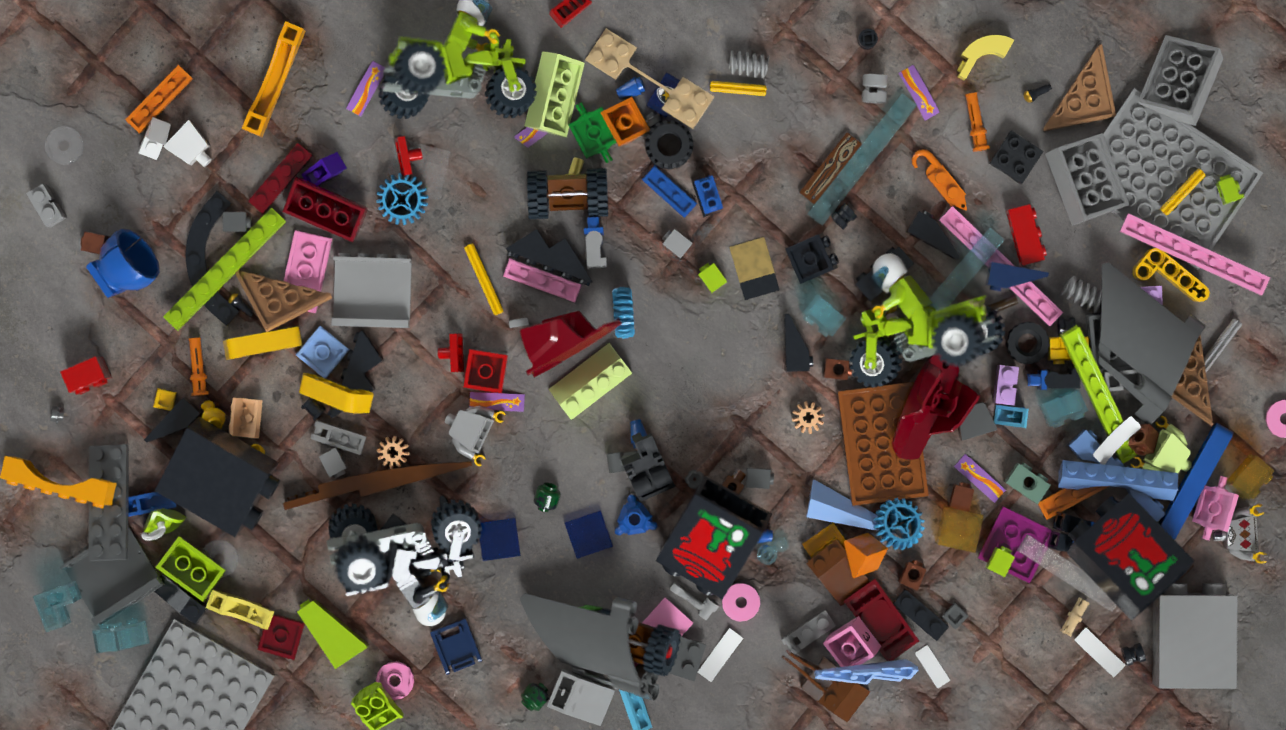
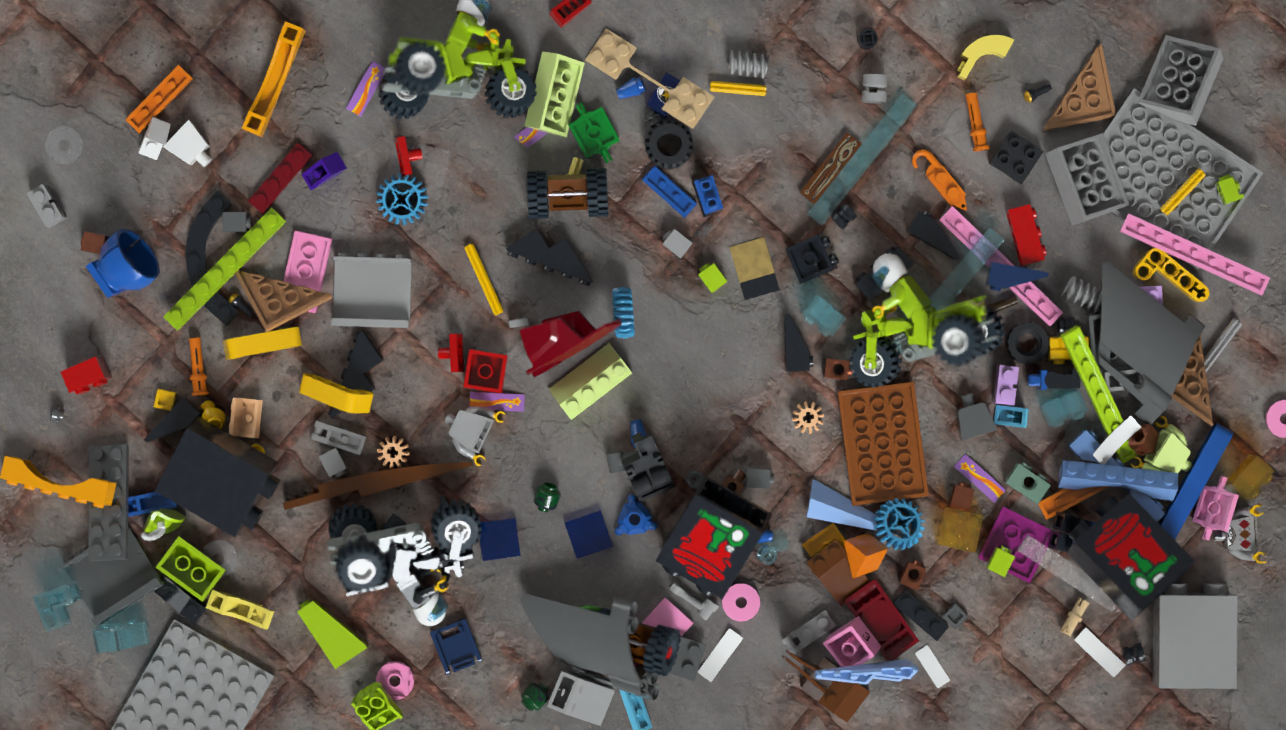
dark red tile [257,614,305,660] -> none
dark red brick [282,177,368,242] -> none
light blue tile [296,326,350,379] -> none
black bush [301,398,326,421] -> none
bright pink tile [503,258,581,302] -> none
light grey hips [584,217,607,269] -> none
orange slope [601,97,650,146] -> none
dark red piece [892,355,980,460] -> none
medium lavender sticker [899,65,940,120] -> none

